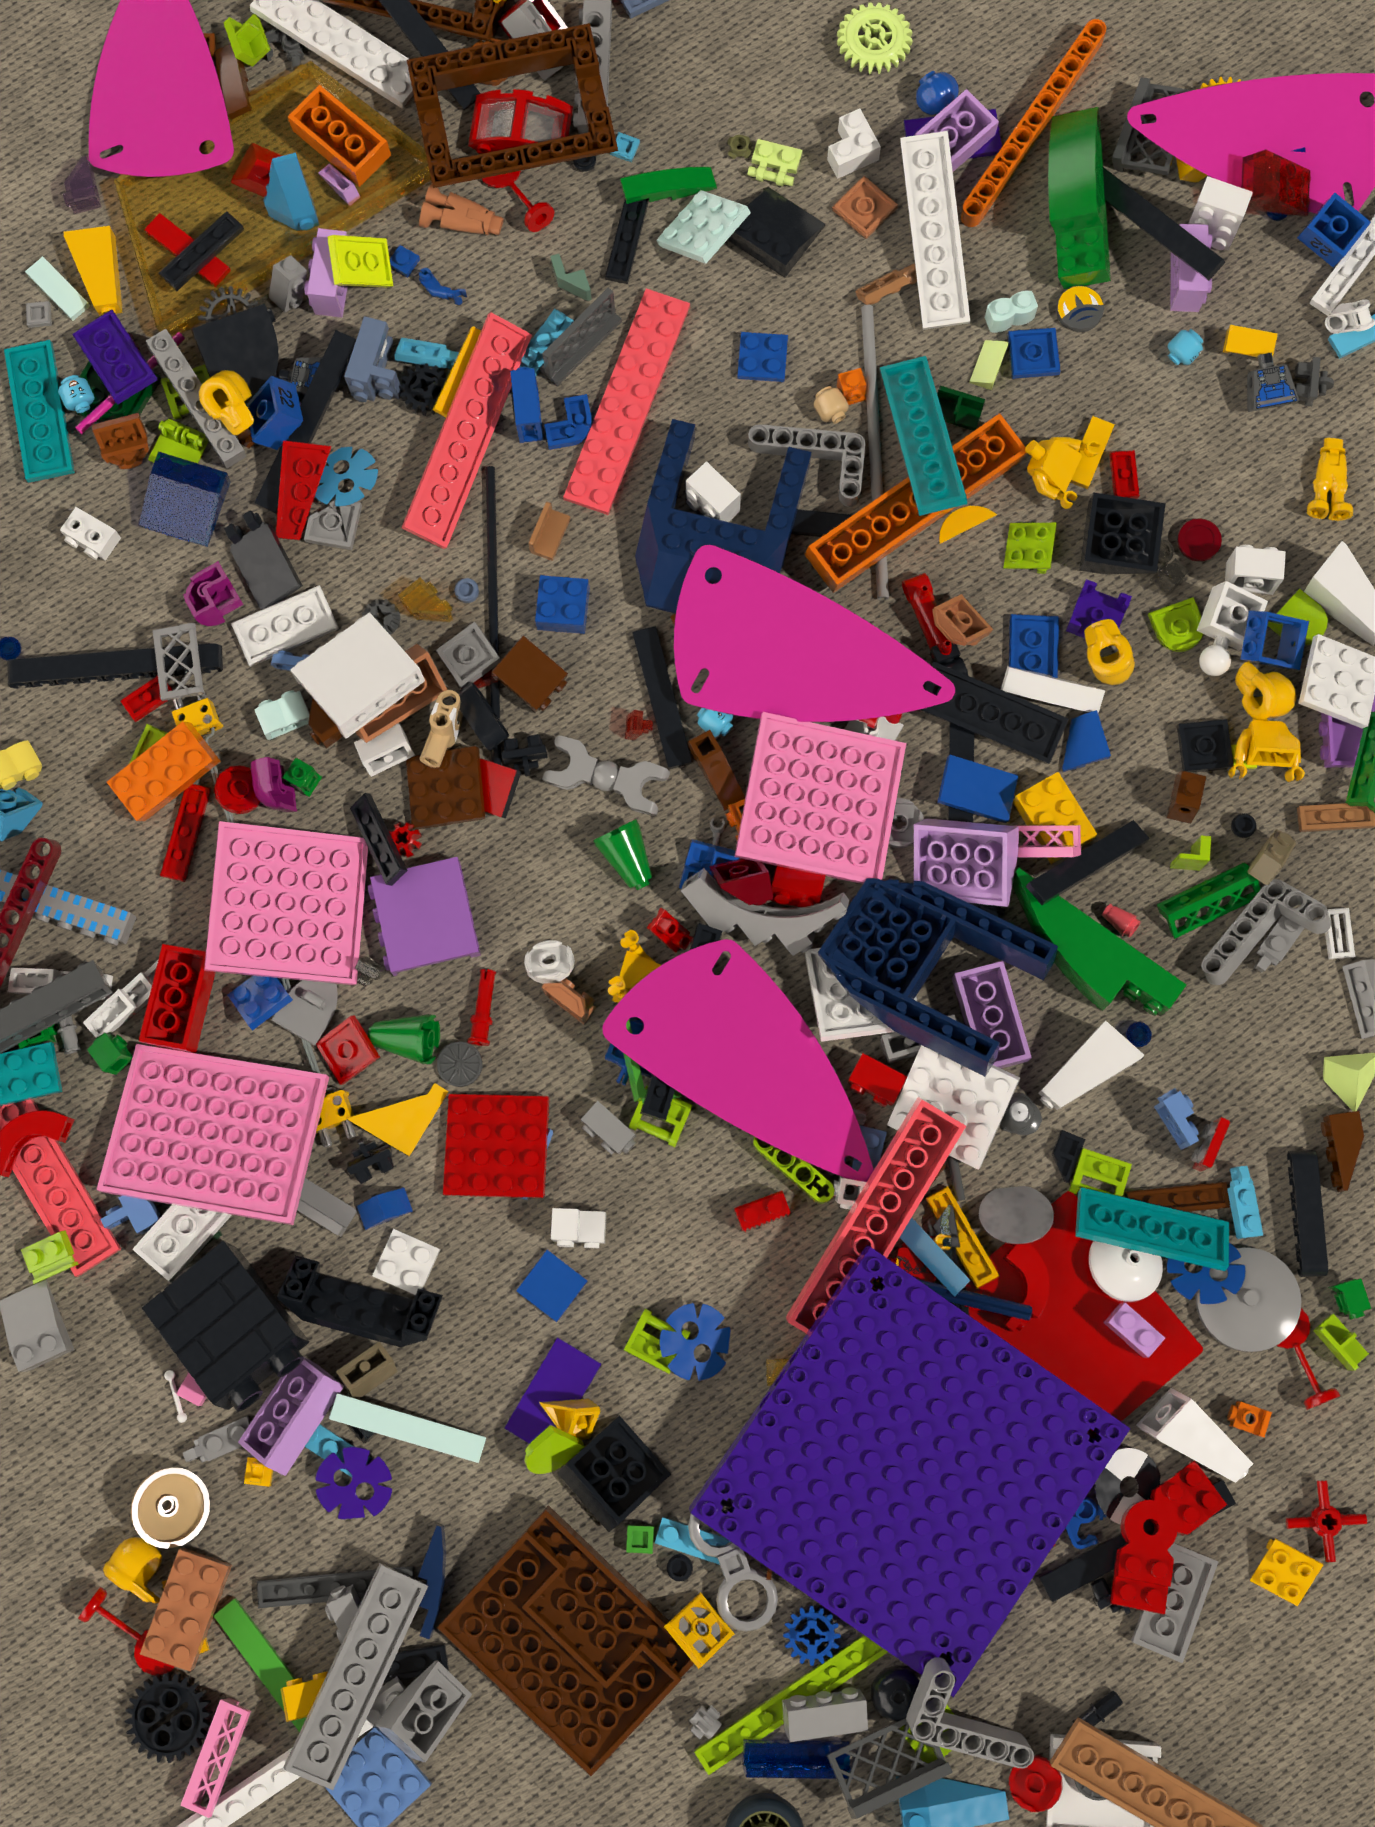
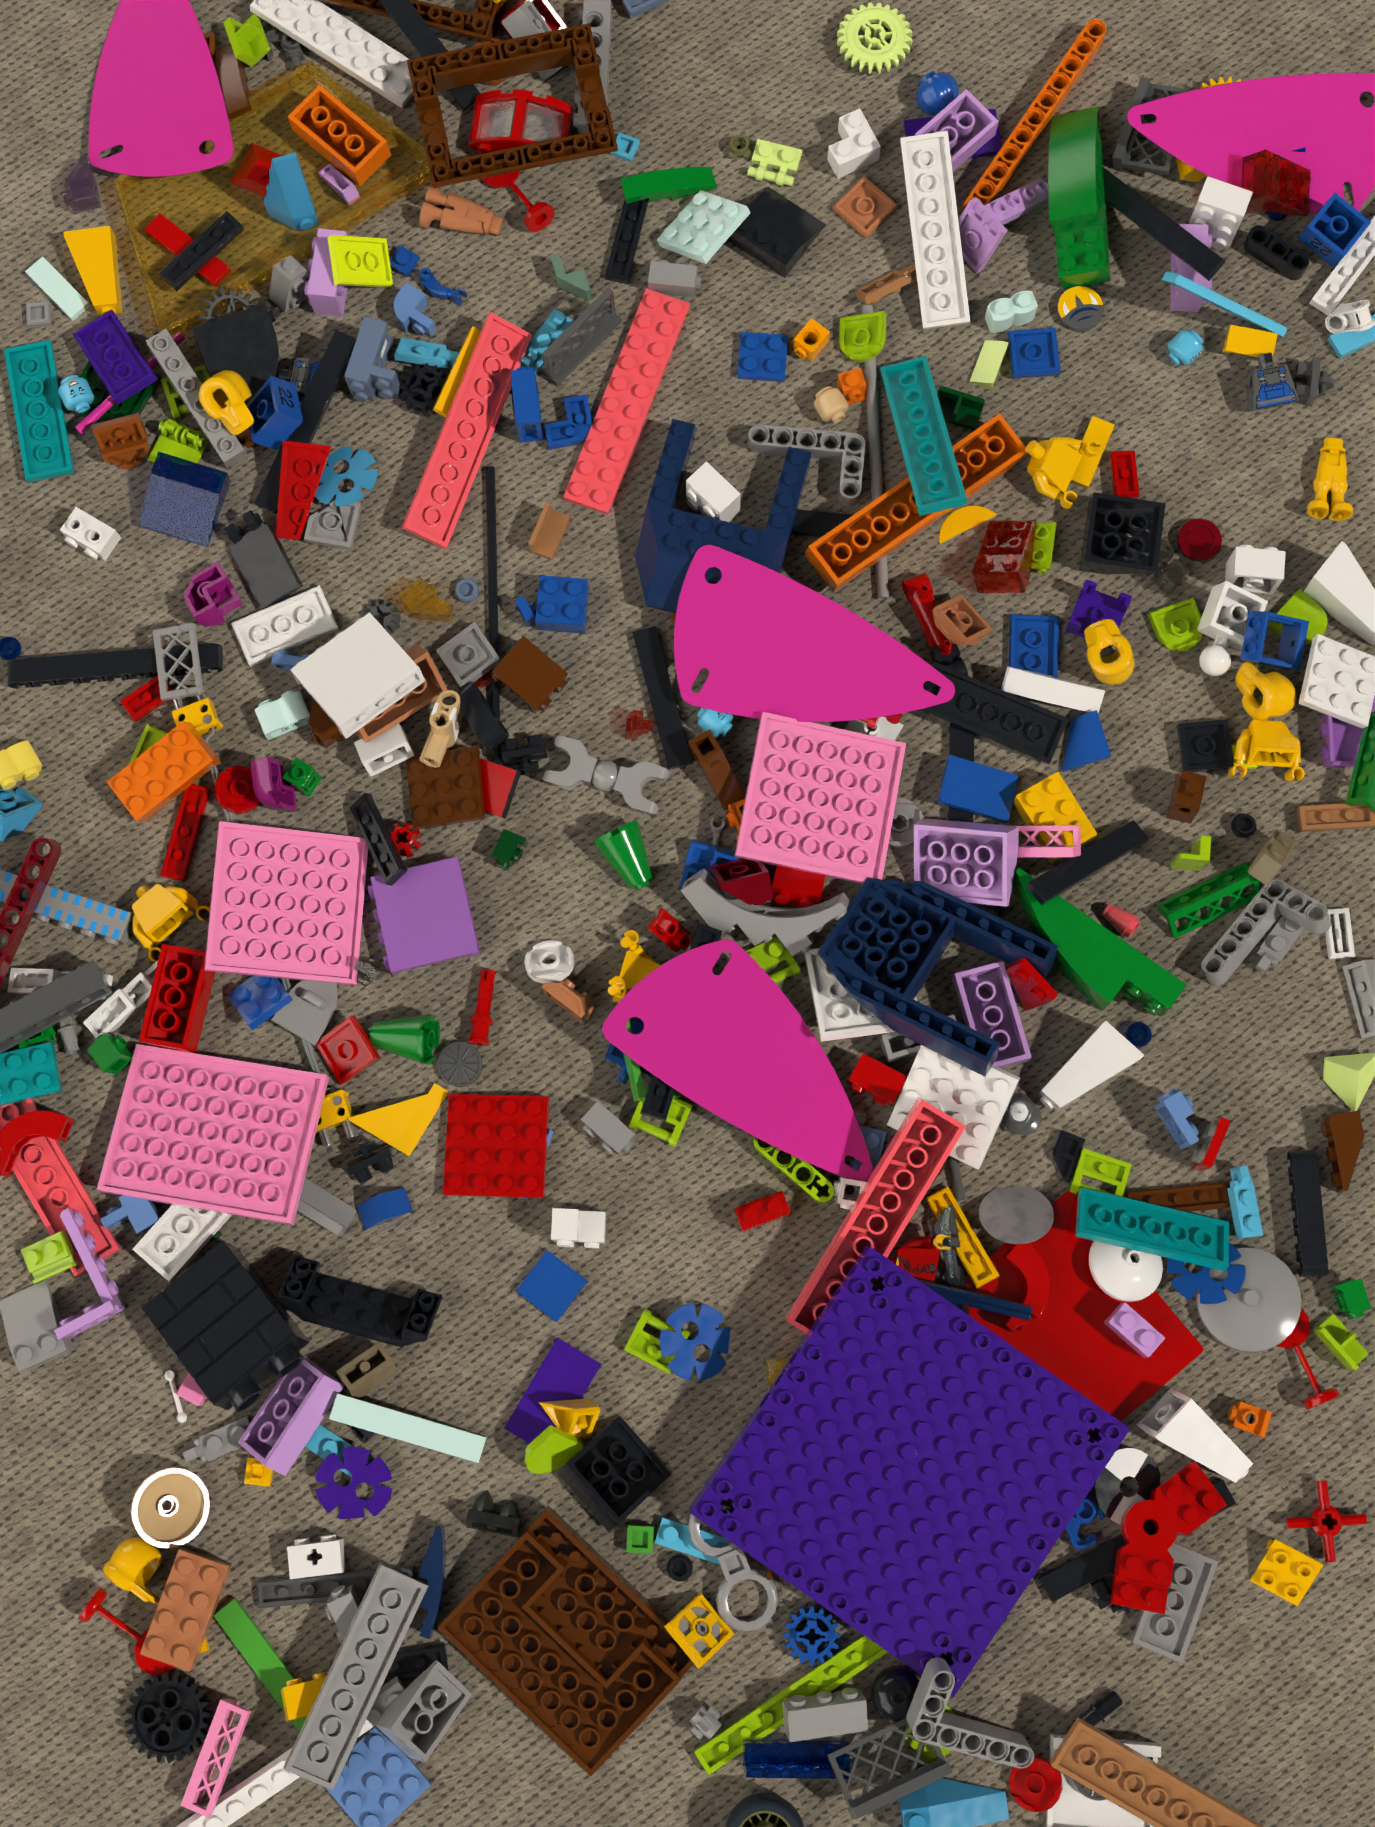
white plate [372,1229,441,1295] -> none
black plate [573,156,596,172] -> none
dark azure sticker [900,1217,970,1297] -> none
none -> lavender bracket [54,1208,126,1340]
none -> yellow torso [132,884,210,962]
none -> white brick [287,1534,346,1579]
none -> medium blue brick [394,282,436,337]
none -> pearl dark grey tile [466,1490,520,1538]
none -> dark green brick [492,829,528,870]
none -> blue plate [515,596,536,627]
none -> light grey brick [648,260,702,298]
none -> lime plate [745,936,801,984]
none -> light orange brick [793,318,830,362]
none -> lime tile [839,311,887,362]
none -> lavender bracket [958,178,1049,273]
none -> clear red slope [972,520,1036,593]
none -> red wing [1006,957,1058,1011]
none -> medium azure tile [1162,271,1287,337]
none -> black beam [1244,225,1309,280]

